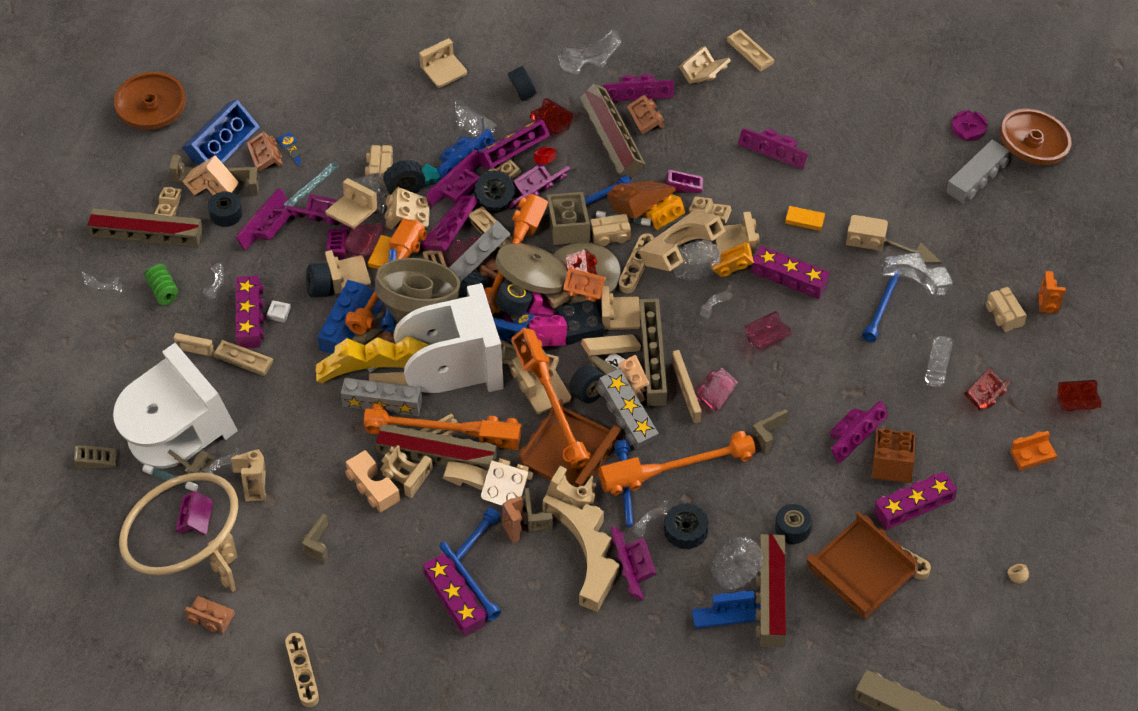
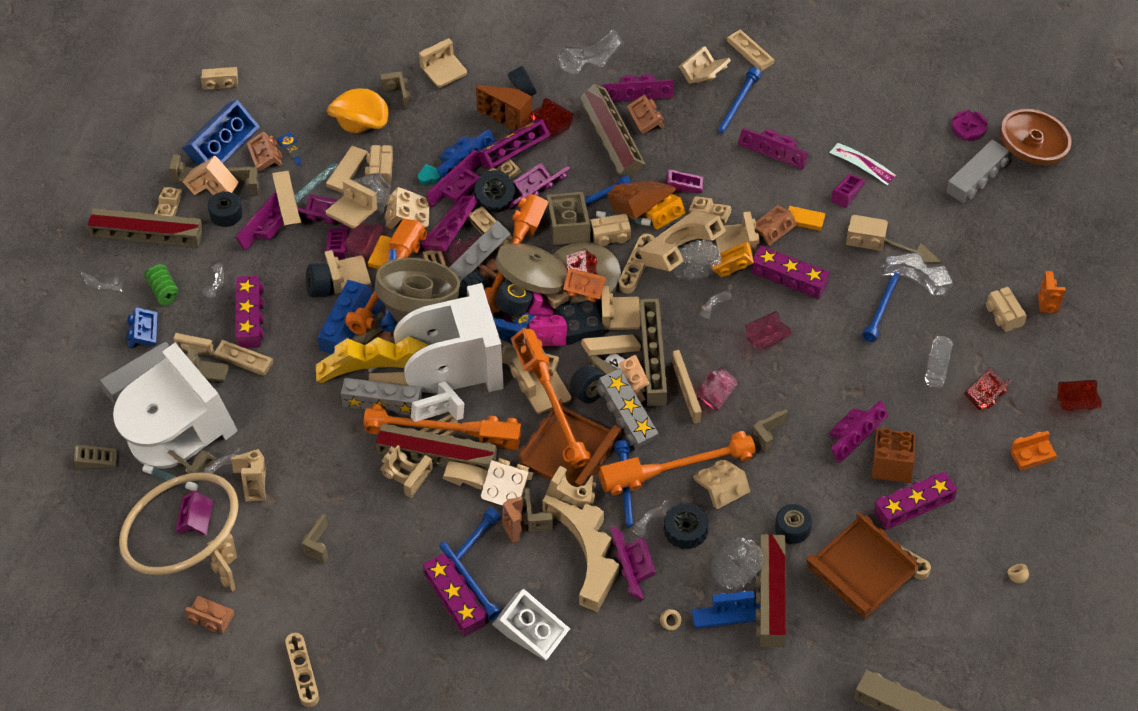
dark orange dish [114,72,186,130] -> none
white tile [266,300,291,323] -> none
light nougat arch [345,450,400,513] -> none
black wheel [383,160,426,195] -> none
clear bracket [455,99,497,138] -> none
red beam [533,147,557,164] -> none
none -> light grey brick [100,341,169,405]
none -> blue bracket [126,307,158,348]
none -> dark tan bracket [187,349,229,382]
none -> tan bracket [201,67,238,90]
none -> tan sticker [272,171,301,225]
none -> tan tile [326,146,368,193]
none -> light orange piece [327,88,389,134]
none -> dark tan bracket [381,71,411,109]
none -> white bracket [411,381,464,422]
none -> dark orange slope [476,85,533,130]
none -> white slope [492,589,570,661]
none -> tan piece [660,609,681,630]
none -> tan bracket [693,460,751,509]
none -> blue piece [718,67,761,133]
none -> nougat bracket [755,205,796,245]
none -> sticker [829,143,896,185]
none -> magenta slope [831,174,865,208]

